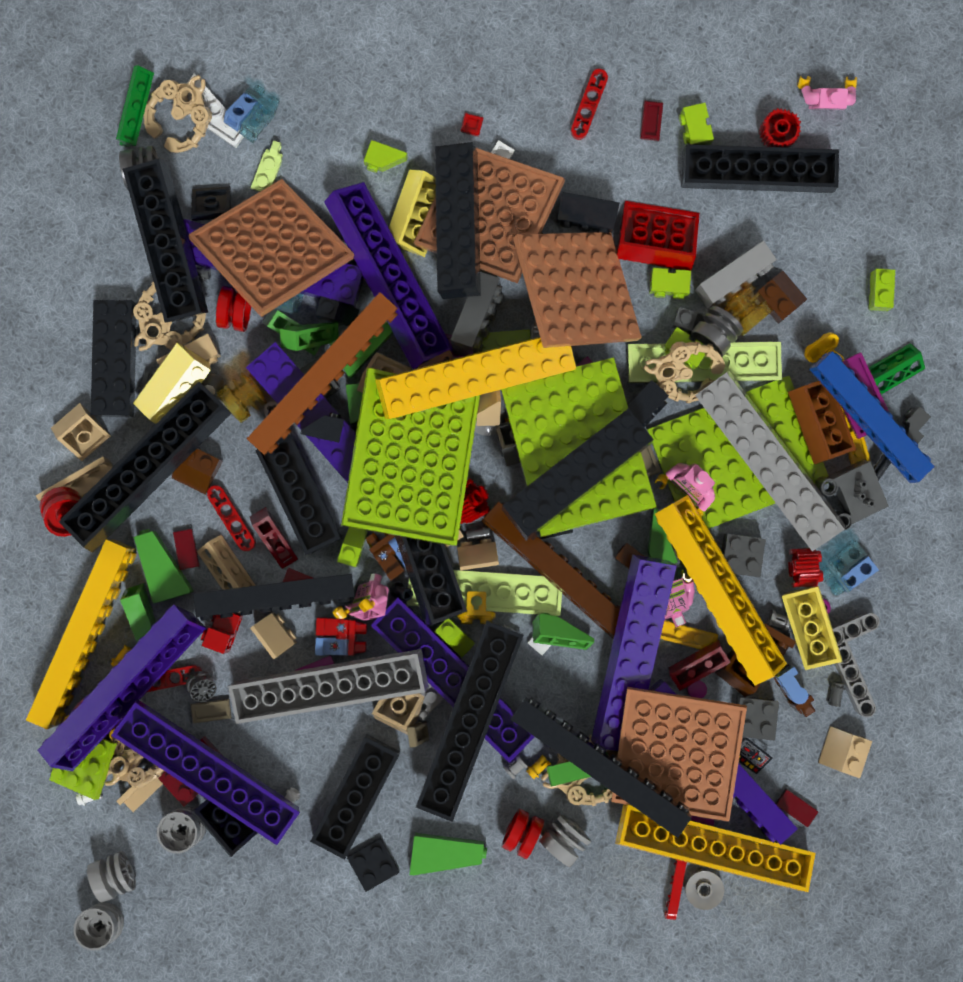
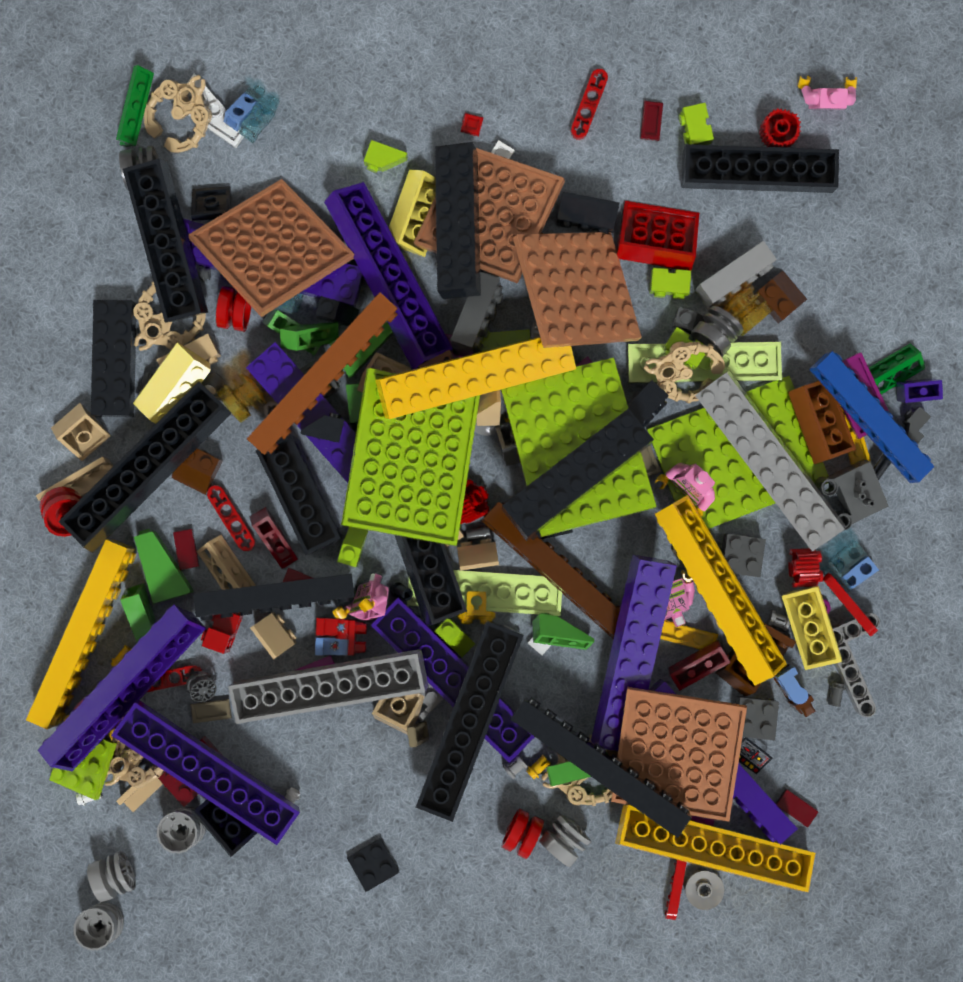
yellowish green hinge [251,141,283,192] -> none
black brick [310,734,400,860] -> none
reddish brown hips [365,533,406,581] -> none
bright green slope [409,833,487,876] -> none
reddish brown brick [614,543,644,569] -> none
bright green slope [647,508,677,564] -> none
magenta tile [687,680,707,699] -> none
yellow bracket [804,332,845,363] -> none
tan slope [818,726,872,778] -> none
lime brick [869,269,895,311] -> none
none -> red beam [823,572,878,637]
none -> dark purple brick [896,378,943,403]

